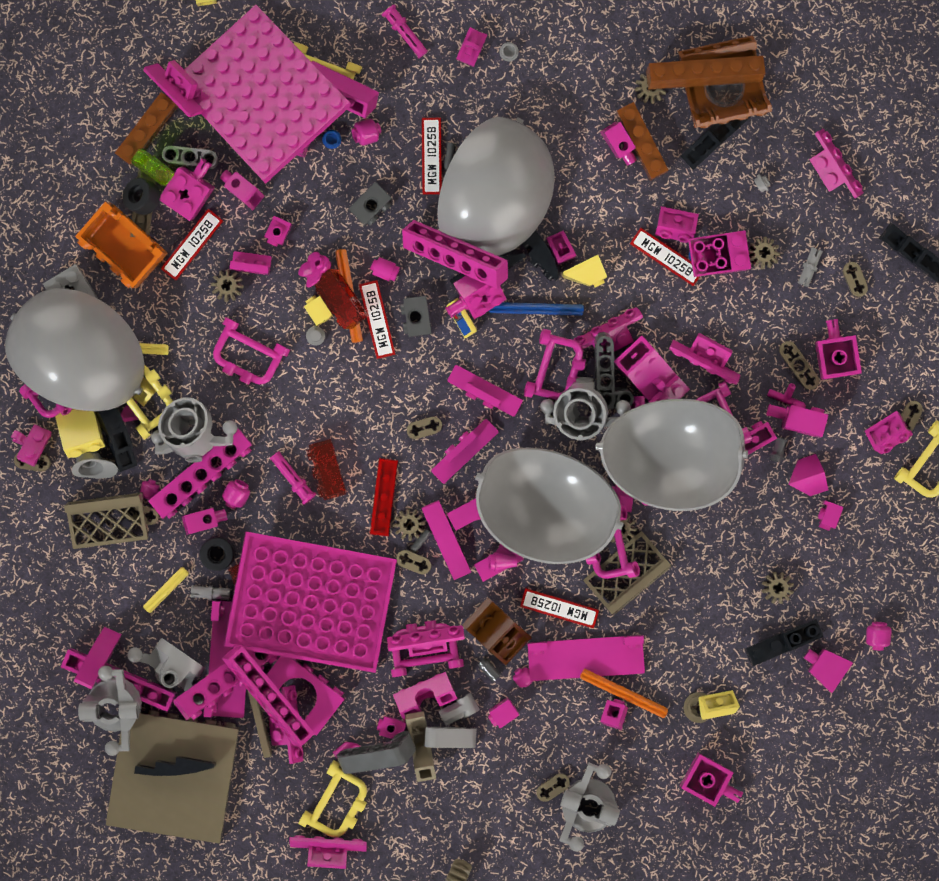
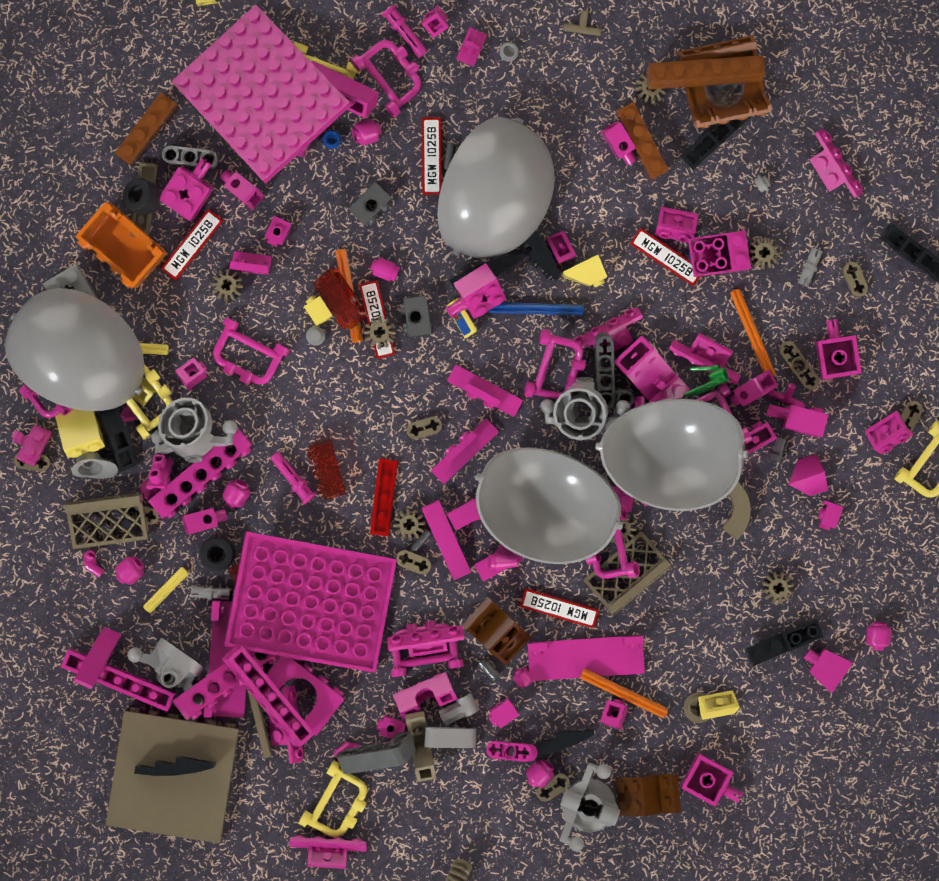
light grey piece [78,666,142,756] -> none
clear neon green brick [131,149,174,186] -> none
dark pink bracket [143,60,204,117] -> none
dark pink plate [298,252,331,288] -> none
dark pink brick [402,220,508,289] -> none
none -> dark pink arm [83,550,104,578]
none -> dark pink head [115,556,144,585]
none -> dark pink hips [146,455,173,490]
none -> dark pink brick [175,358,207,392]
none -> dark pink bar [350,40,422,118]
none -> dark tan gear [363,316,396,349]
none -> dark pink brick [422,5,449,38]
none -> dark pink beam [487,741,537,762]
none -> black slope [521,730,595,756]
none -> dark pink head [526,759,554,788]
none -> dark tan piece [563,10,602,36]
none -> reddish brown bracket [615,773,681,817]
none -> green plant [683,364,729,397]
none -> dark tan arch [721,482,751,540]
none -> orange axle [730,289,776,376]
none -> dark pink torso [730,369,778,407]

